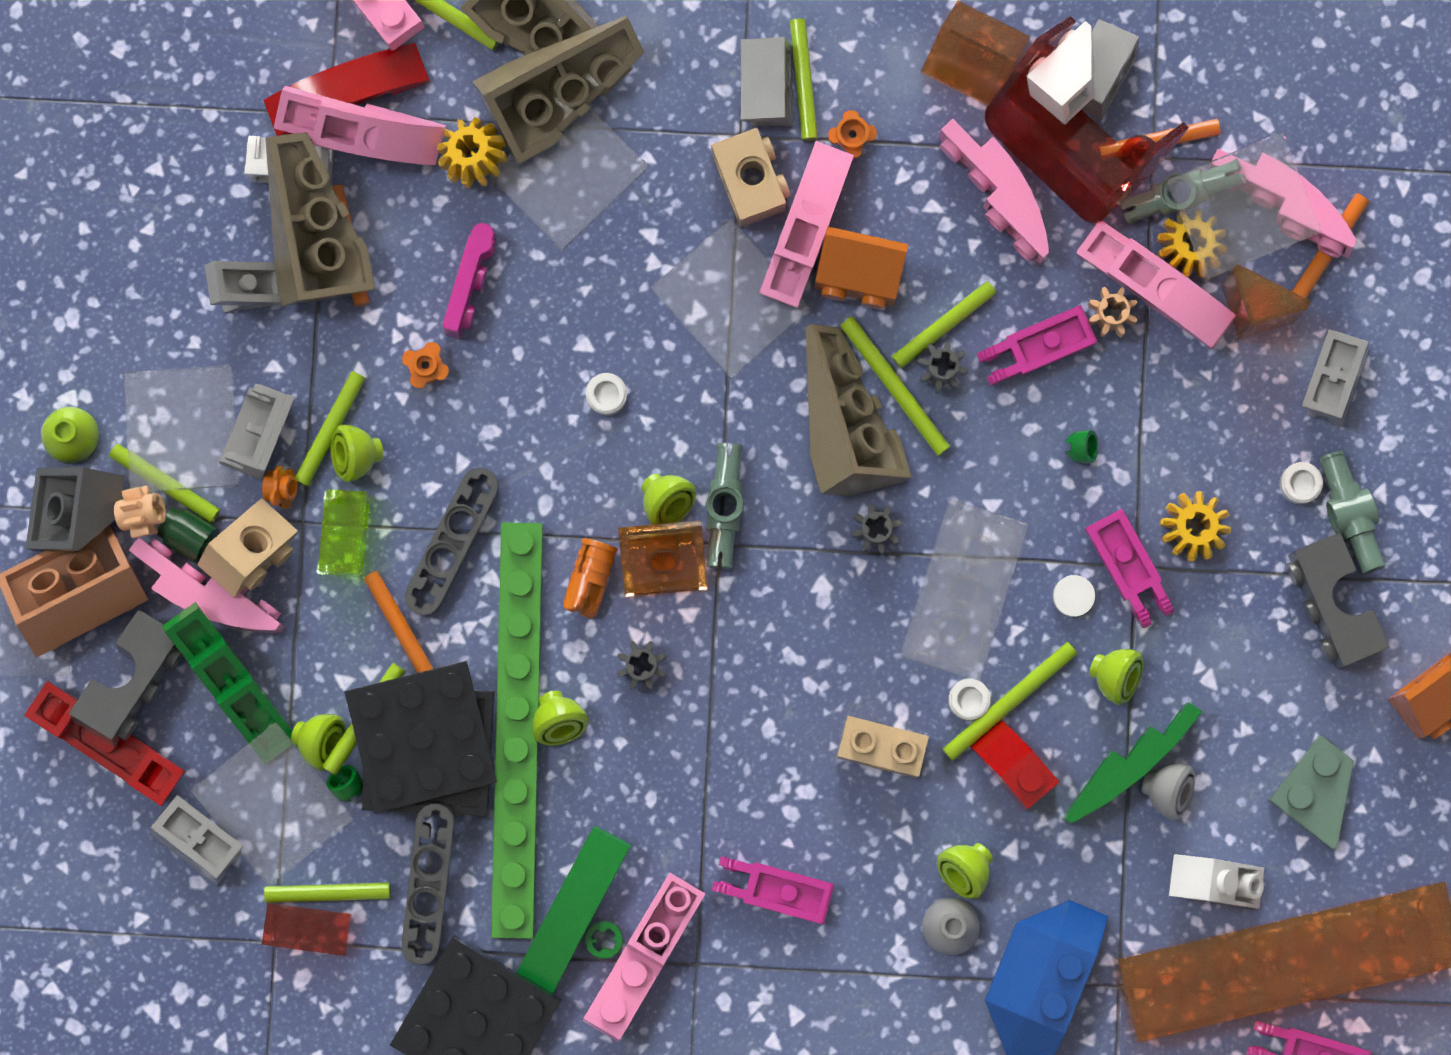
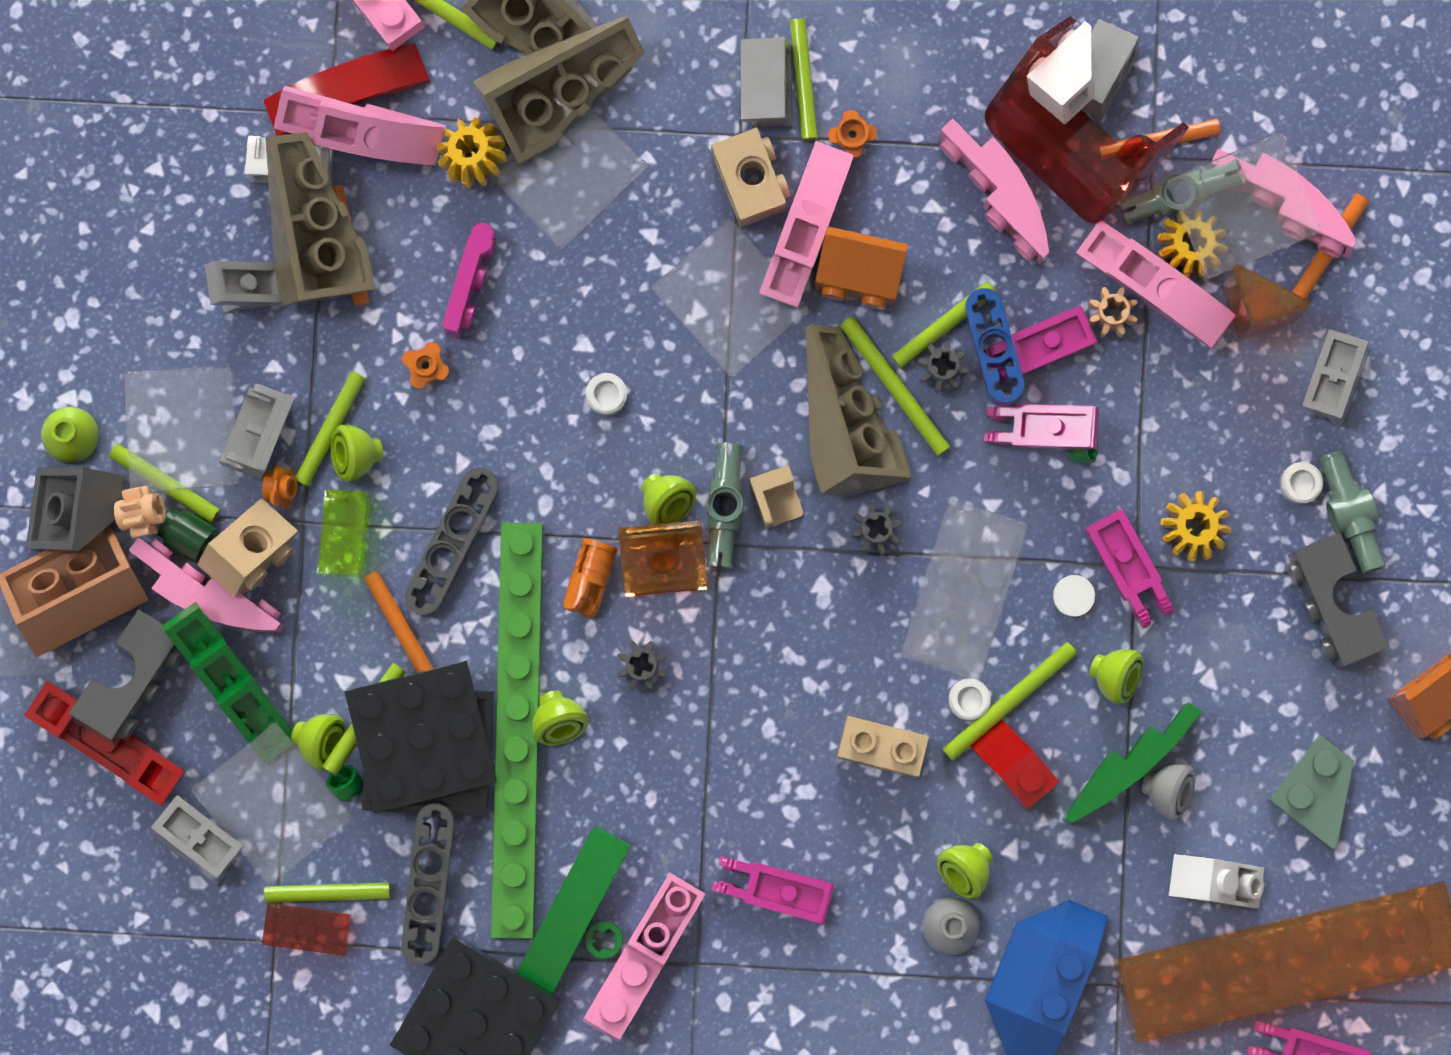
clear orange slope [921,0,1030,109] -> none
none -> tan panel [749,465,803,530]
none -> blue beam [965,288,1024,407]
none -> hinge [984,404,1099,450]

